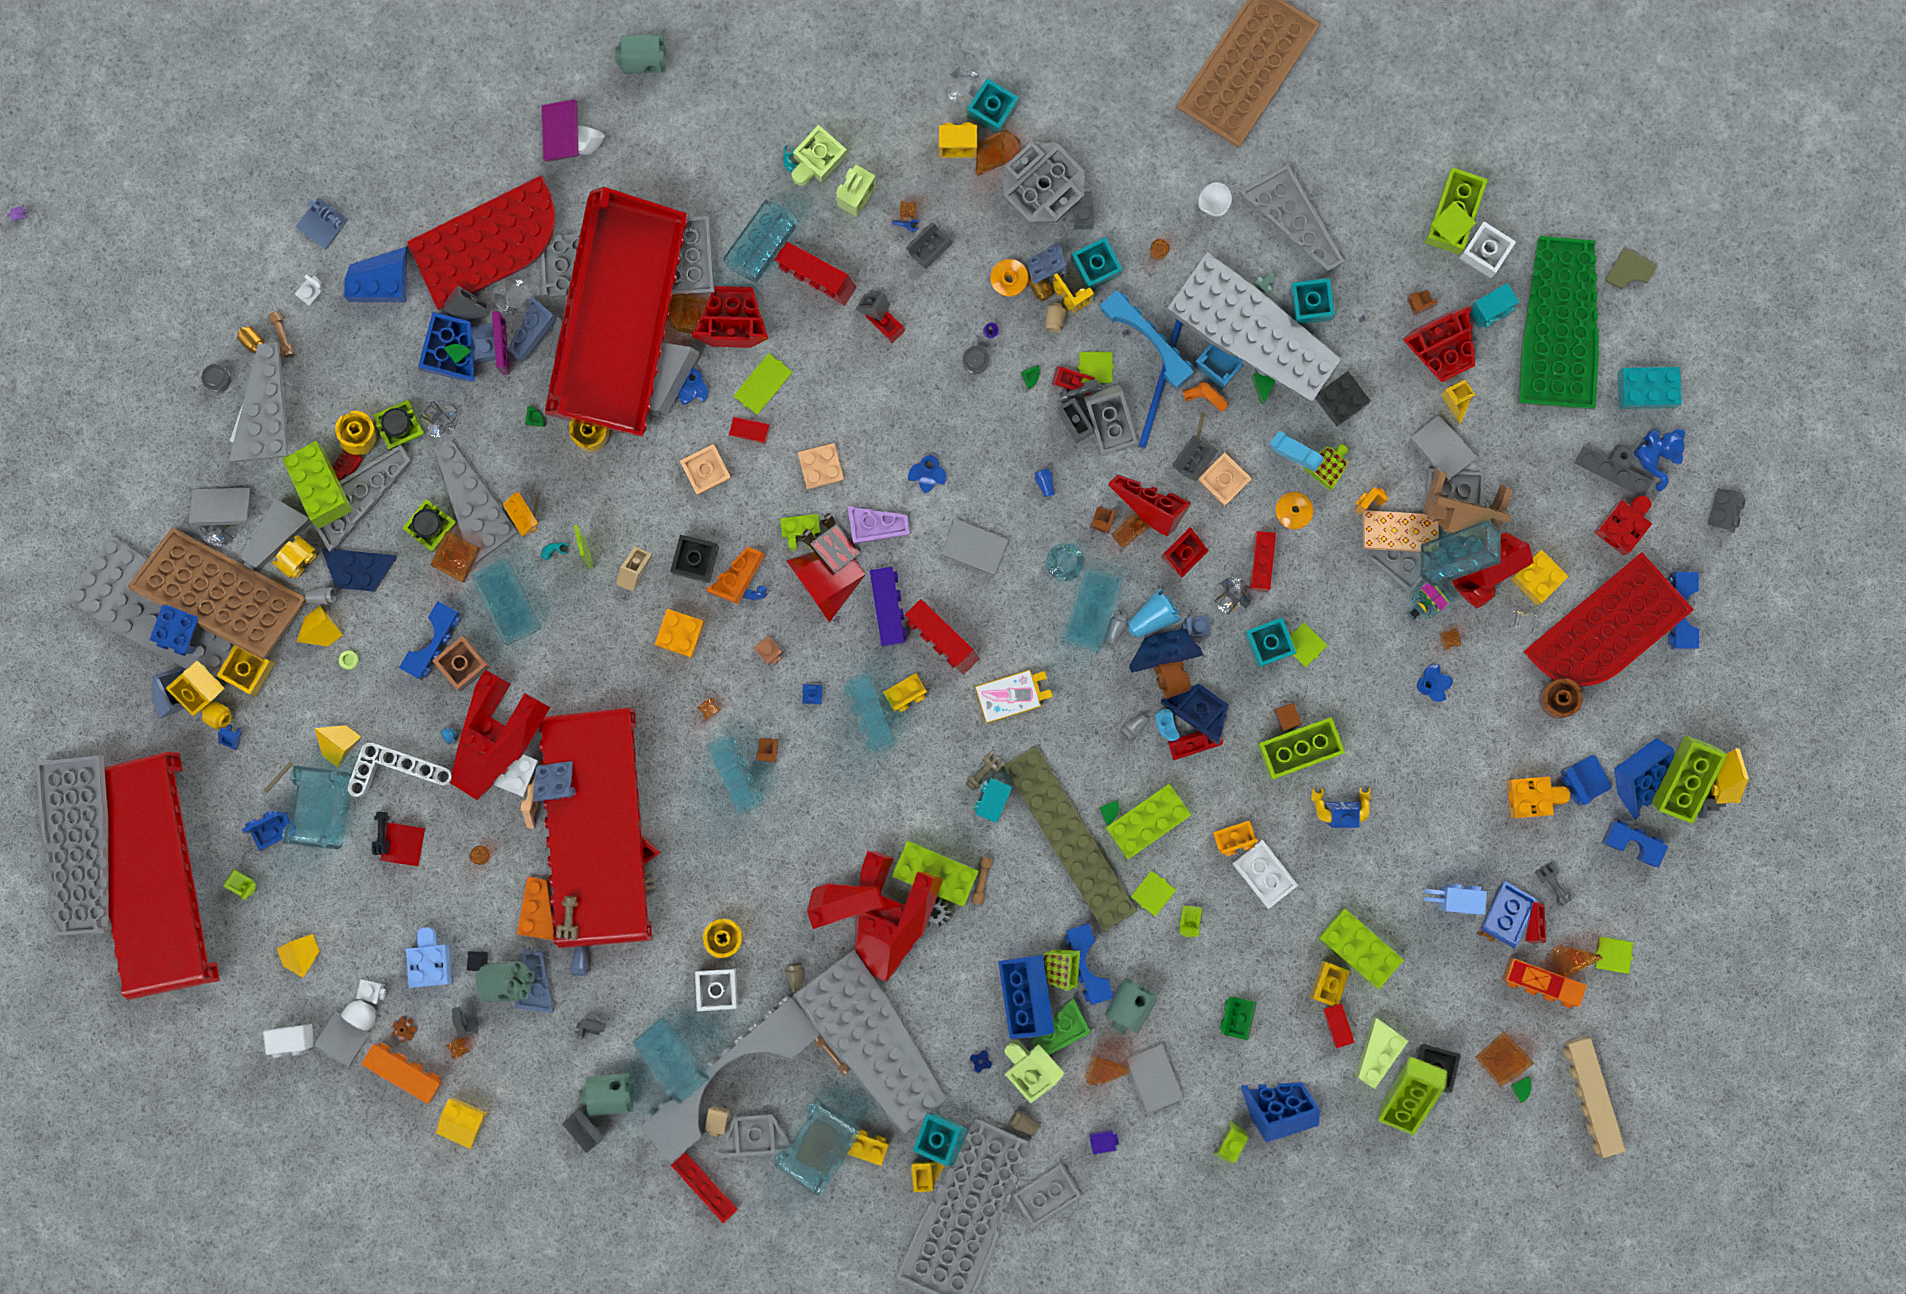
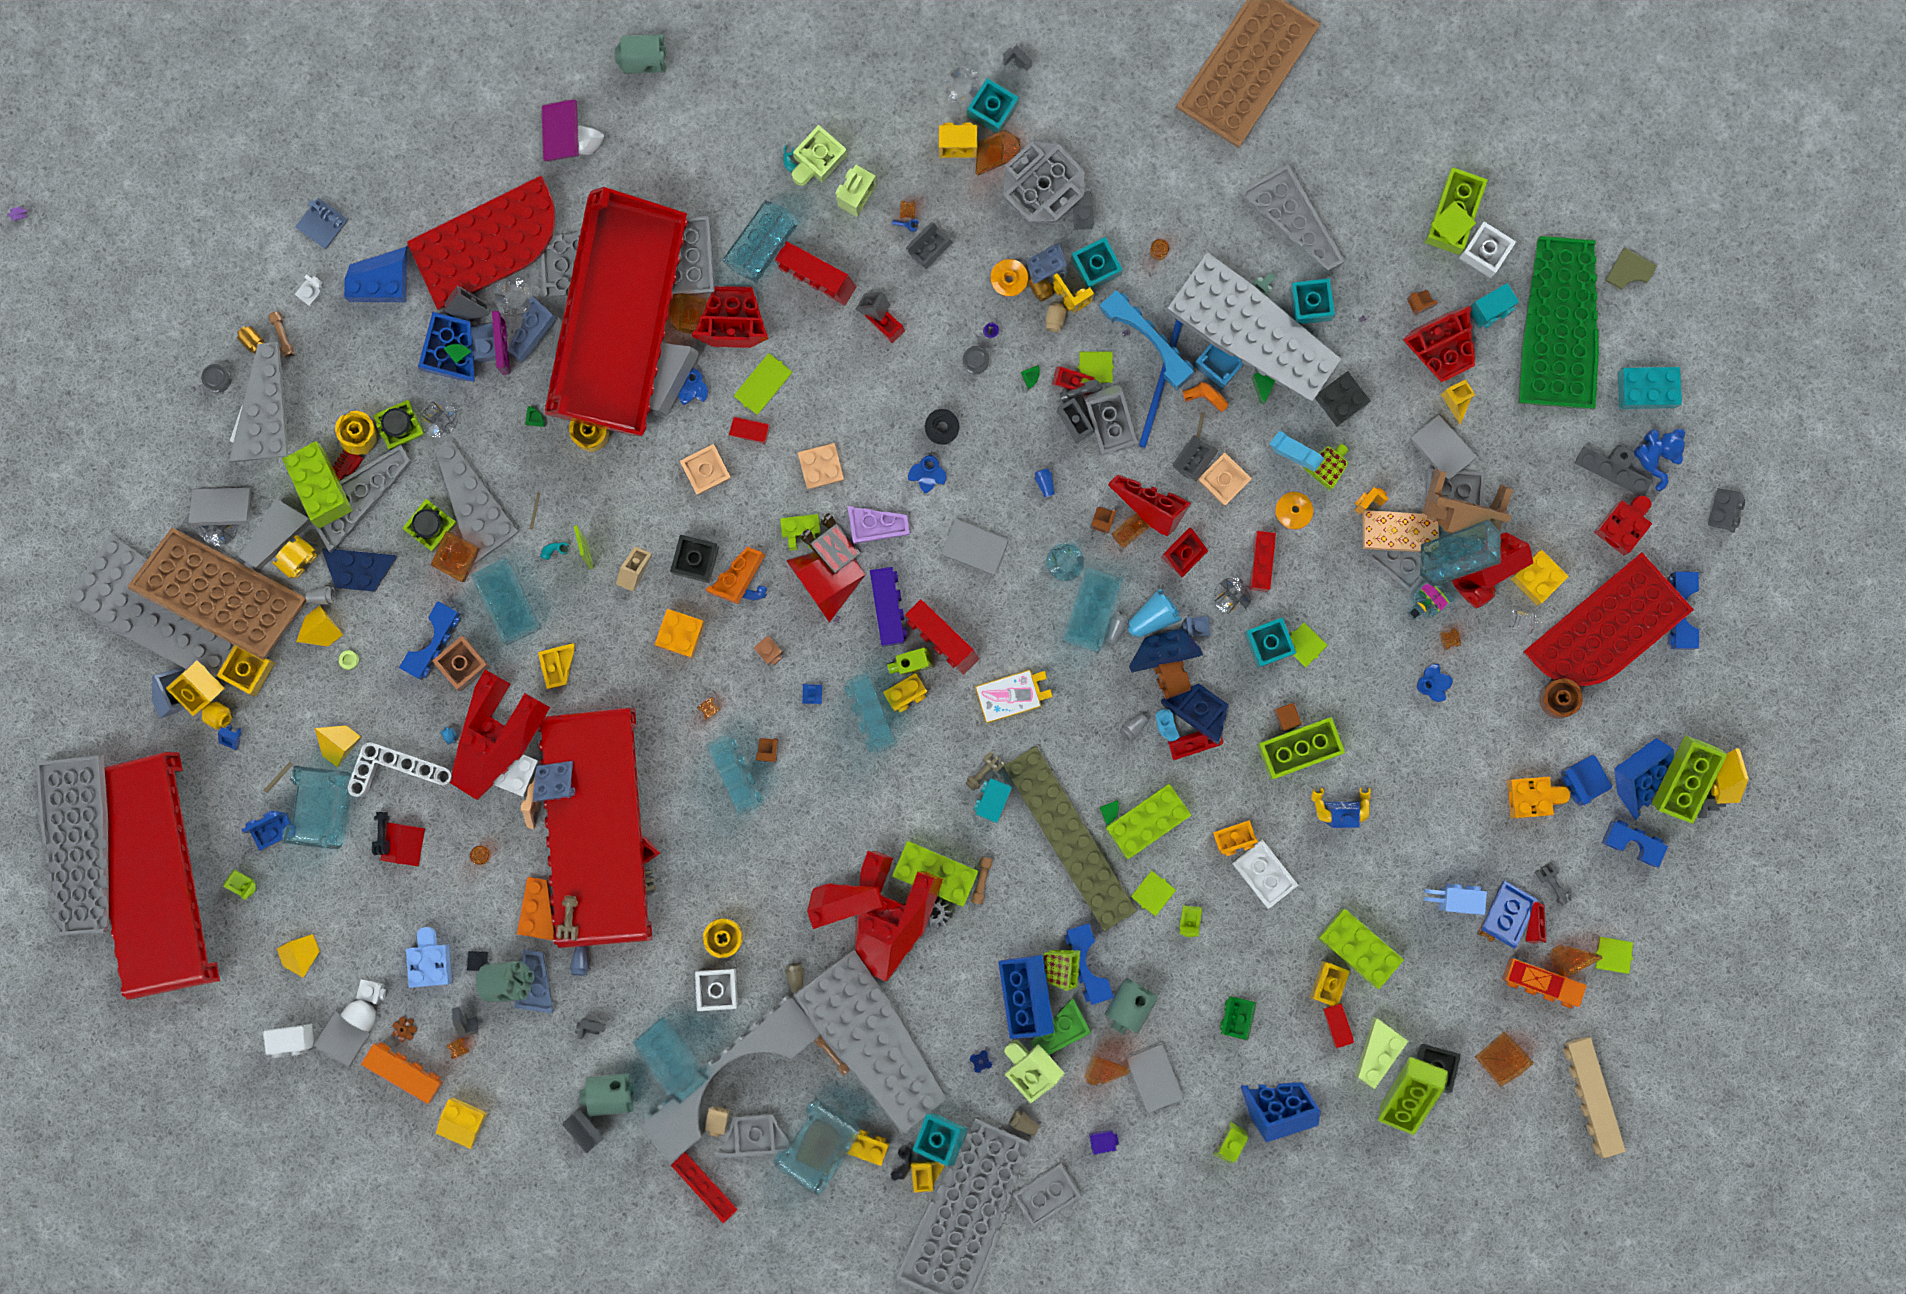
blue bracket [149,605,198,656] -> none
light orange bracket [503,492,538,537] -> none
white helmet [1198,182,1232,216] -> none
green tile [1511,1076,1531,1103] -> none
none -> yellow wing [538,643,575,690]
none -> lime torso [887,648,934,675]
none -> black piece [890,1146,912,1181]
none -> black tyre [925,409,959,445]
none -> dark grey bracket [1003,45,1032,71]

